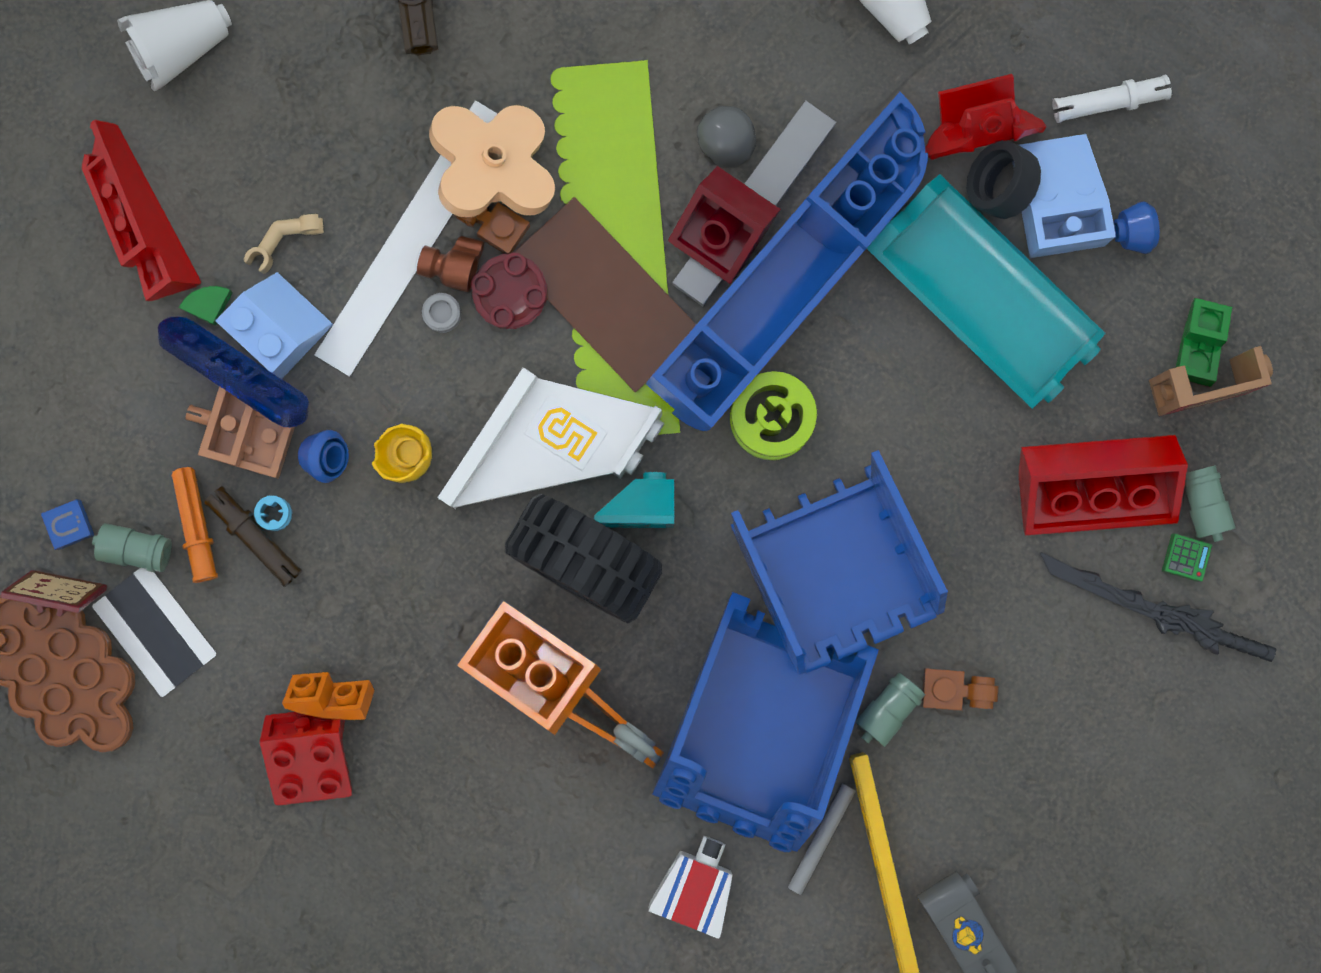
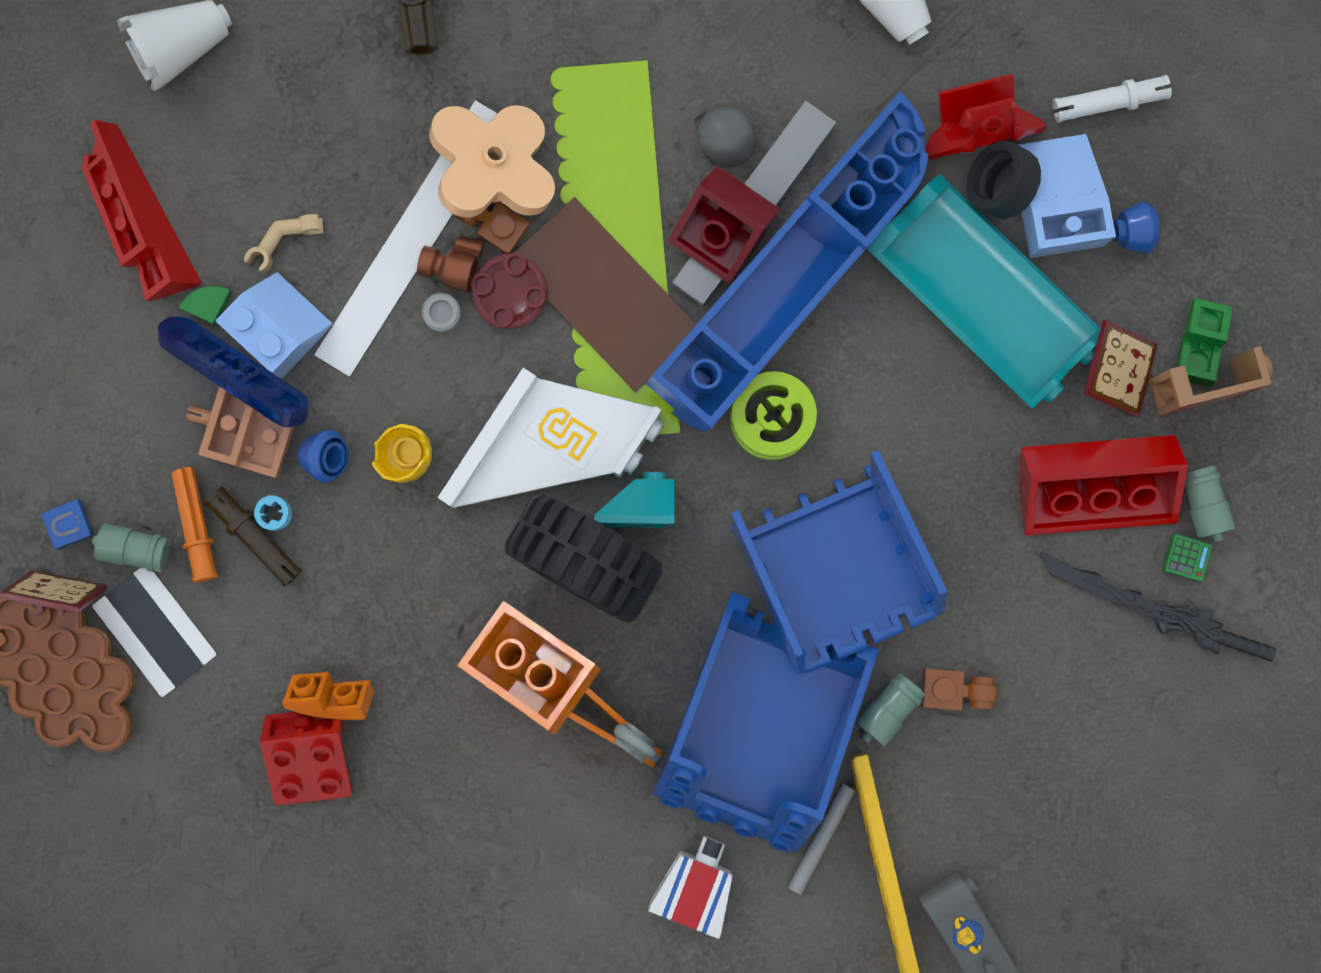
none -> piece [1083,320,1158,417]

